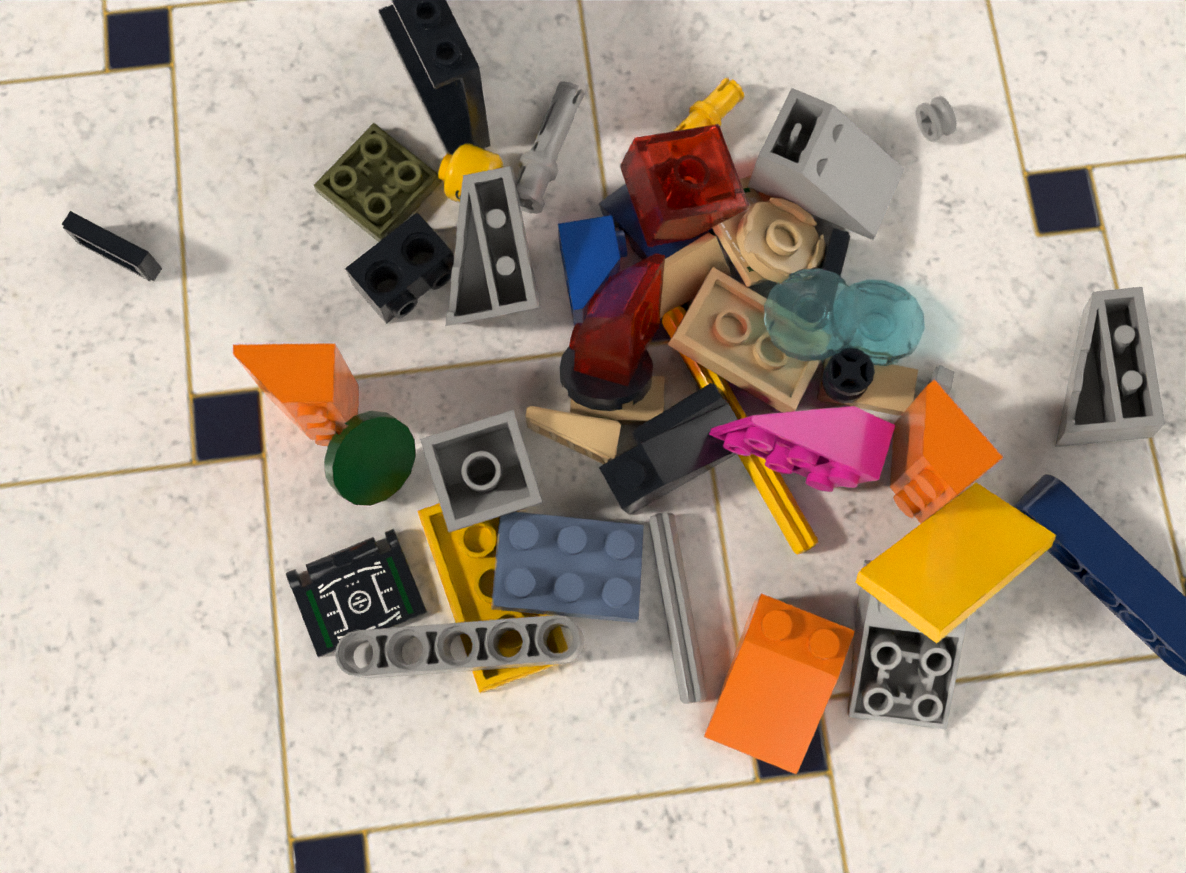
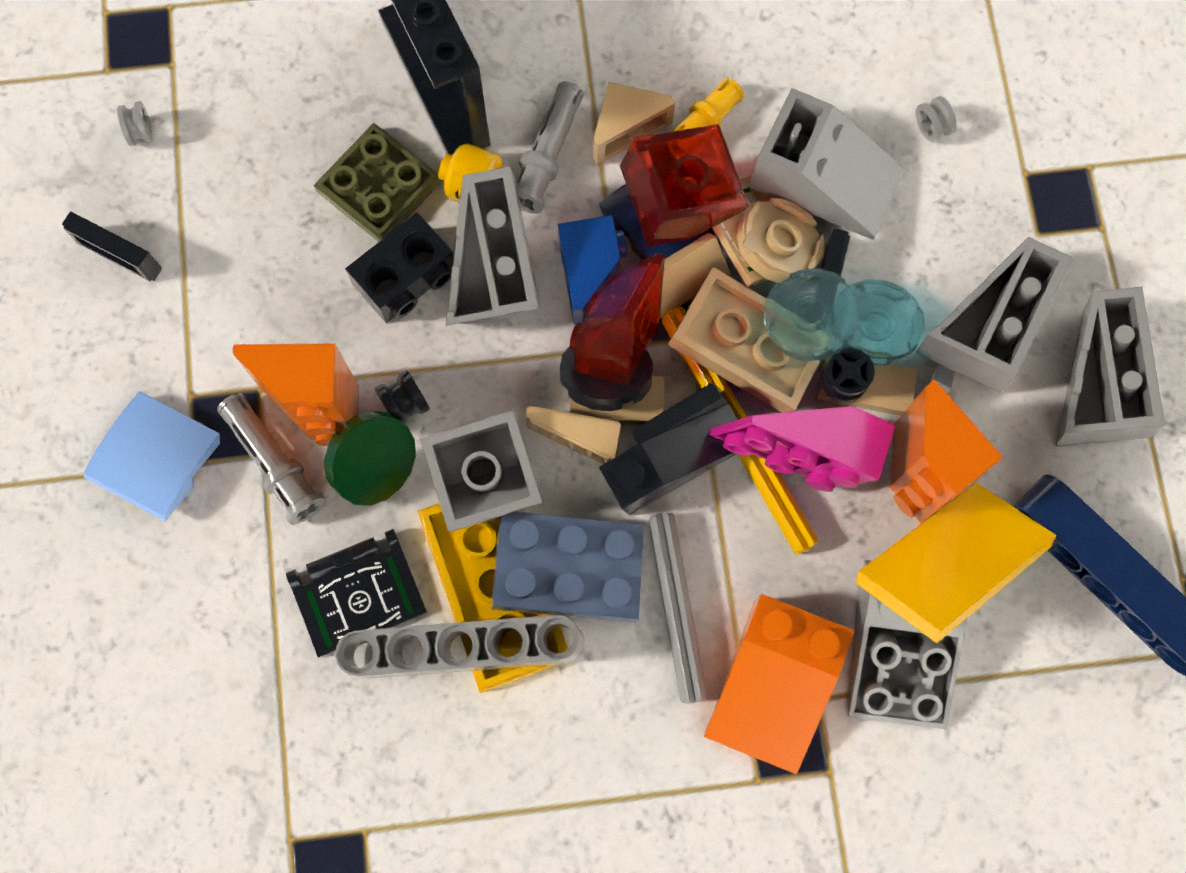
none -> light blue slope [83,391,220,522]
none -> light grey bush [117,101,153,146]
none -> light grey pin [217,393,326,525]
none -> black wheel [374,369,430,424]
none -> tan slope [593,82,675,165]
none -> light grey wedge [915,237,1072,393]

